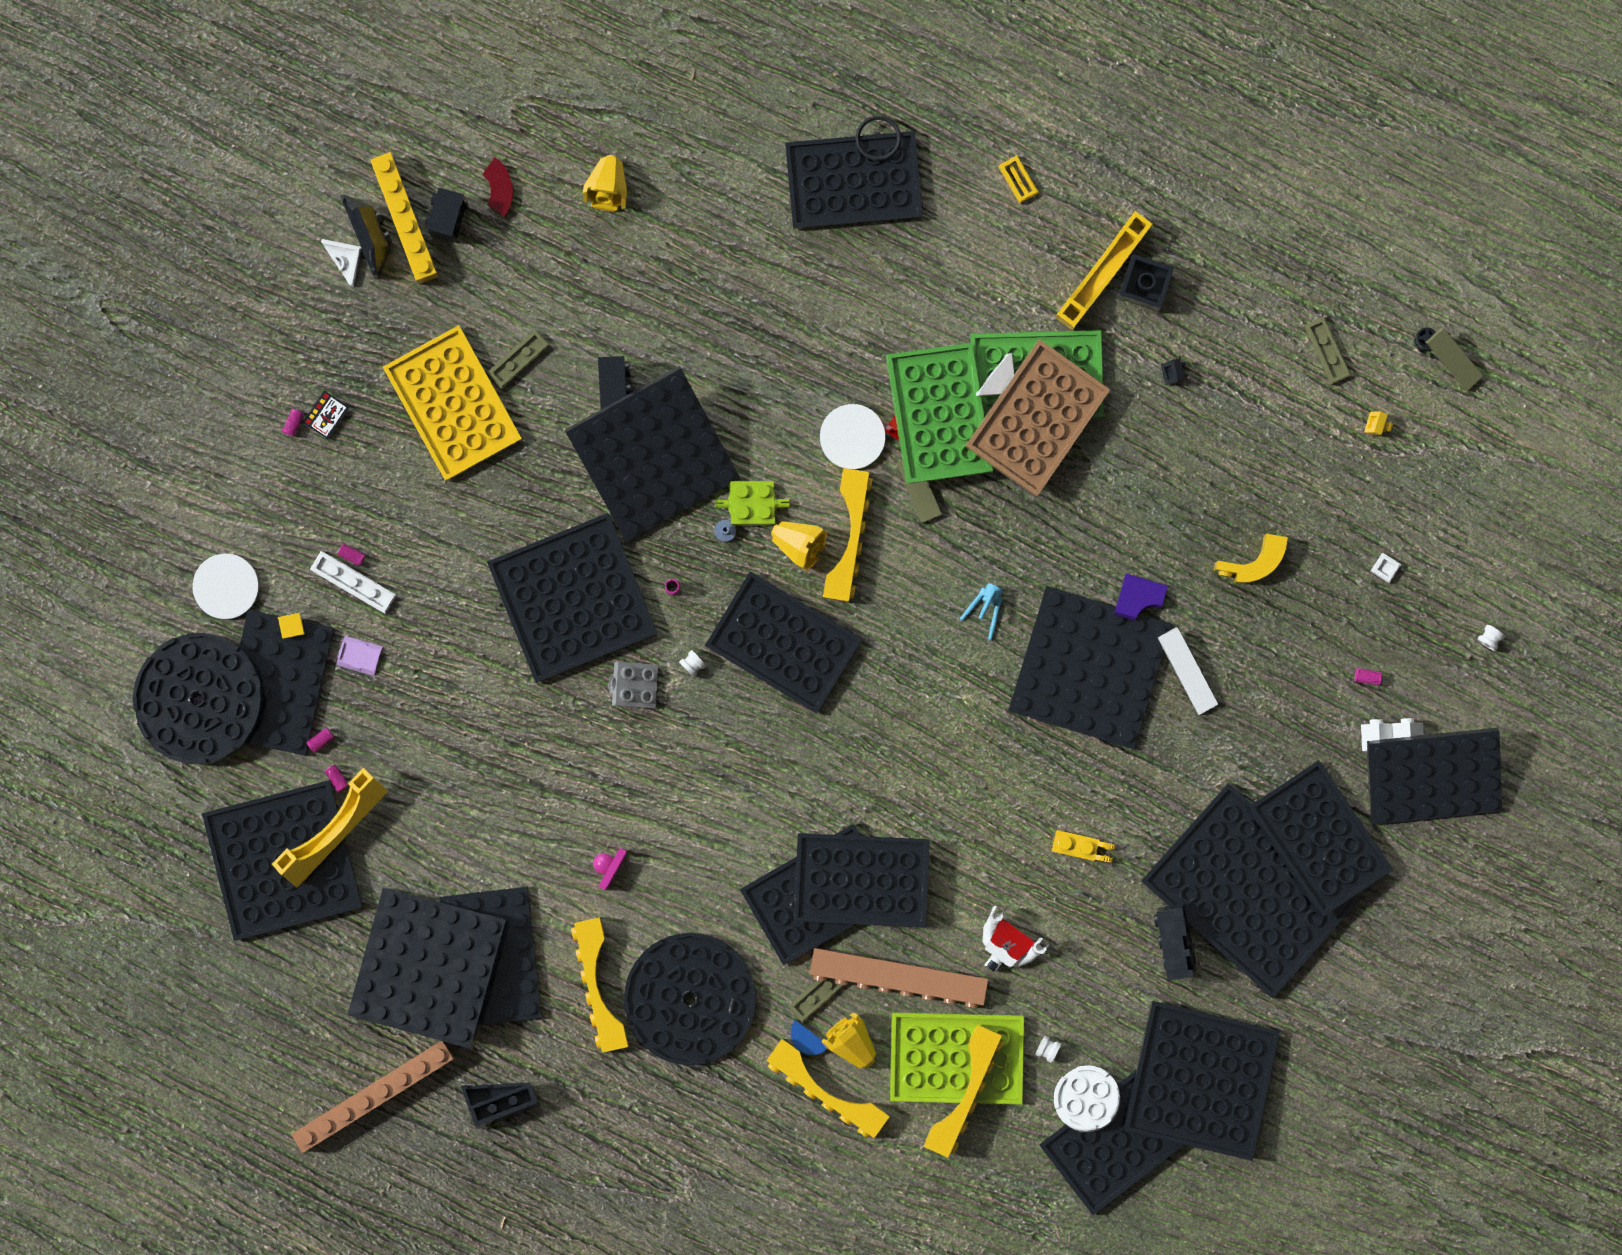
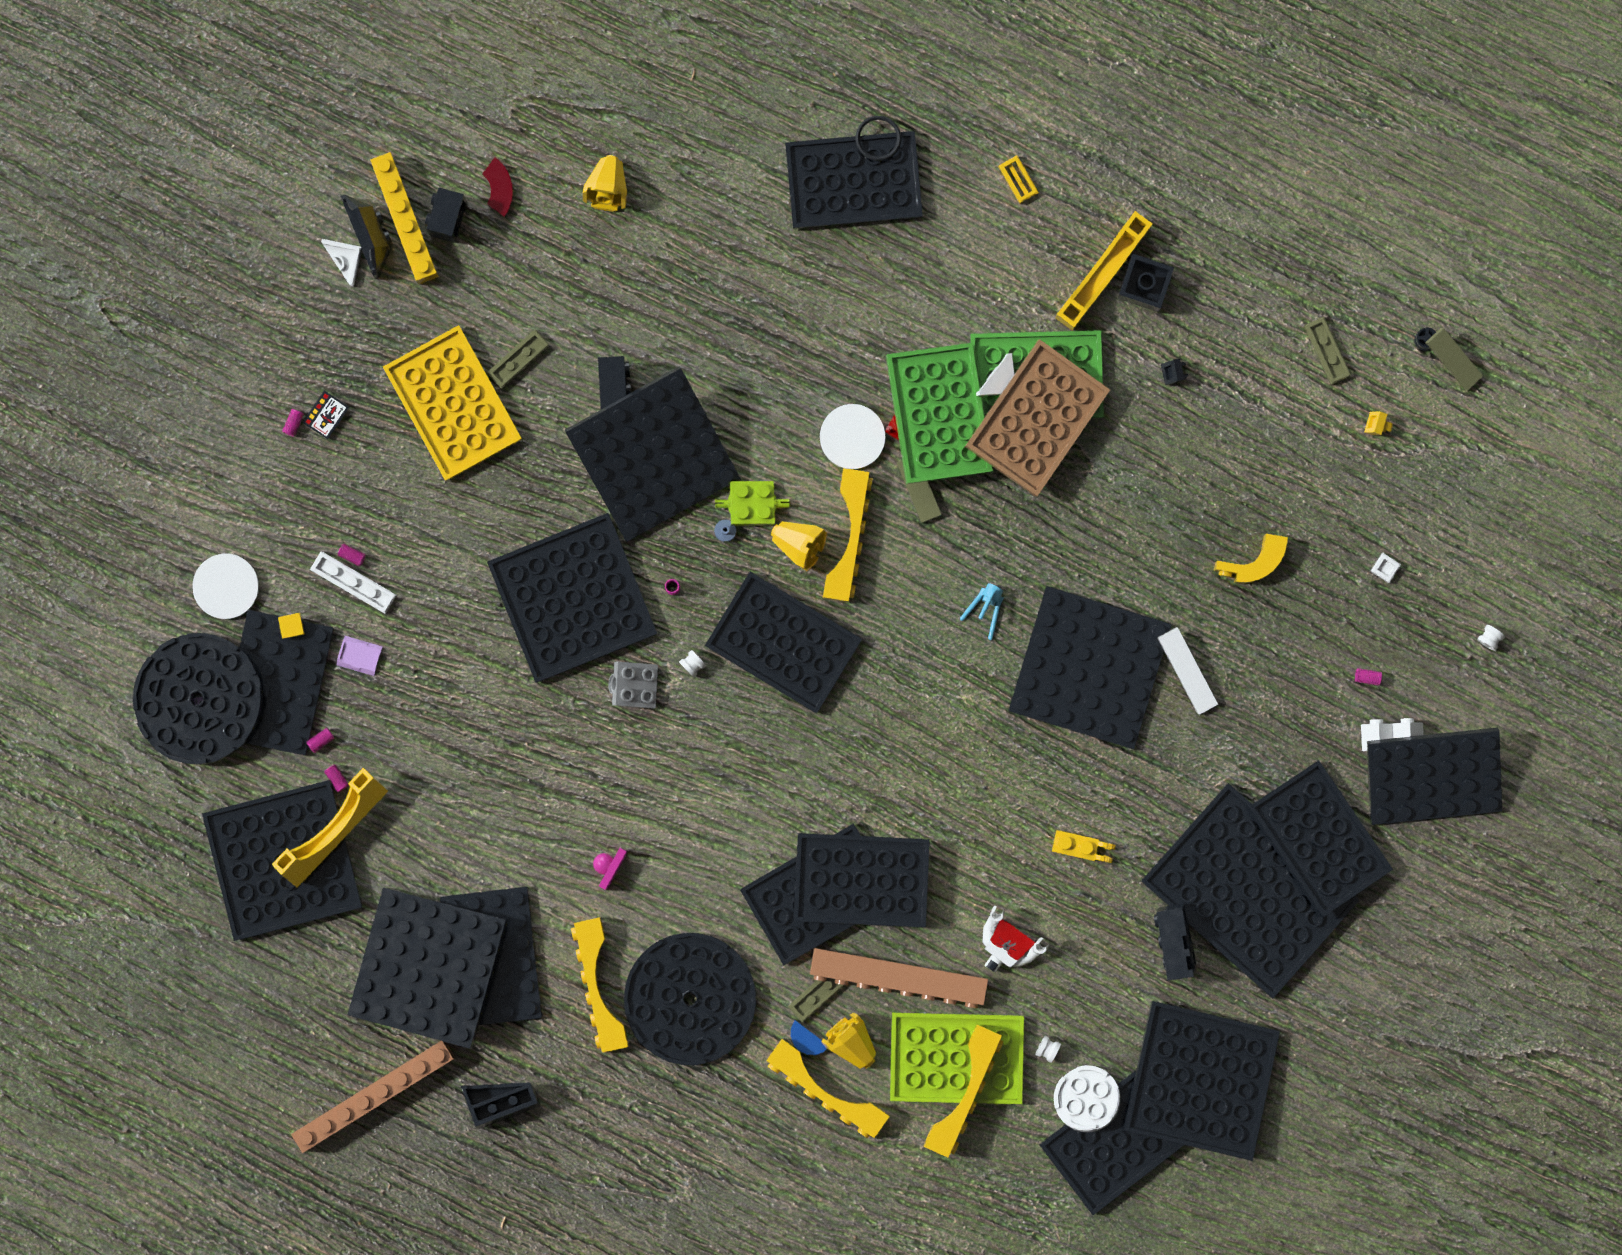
dark purple tile [1114,574,1167,621] -> none

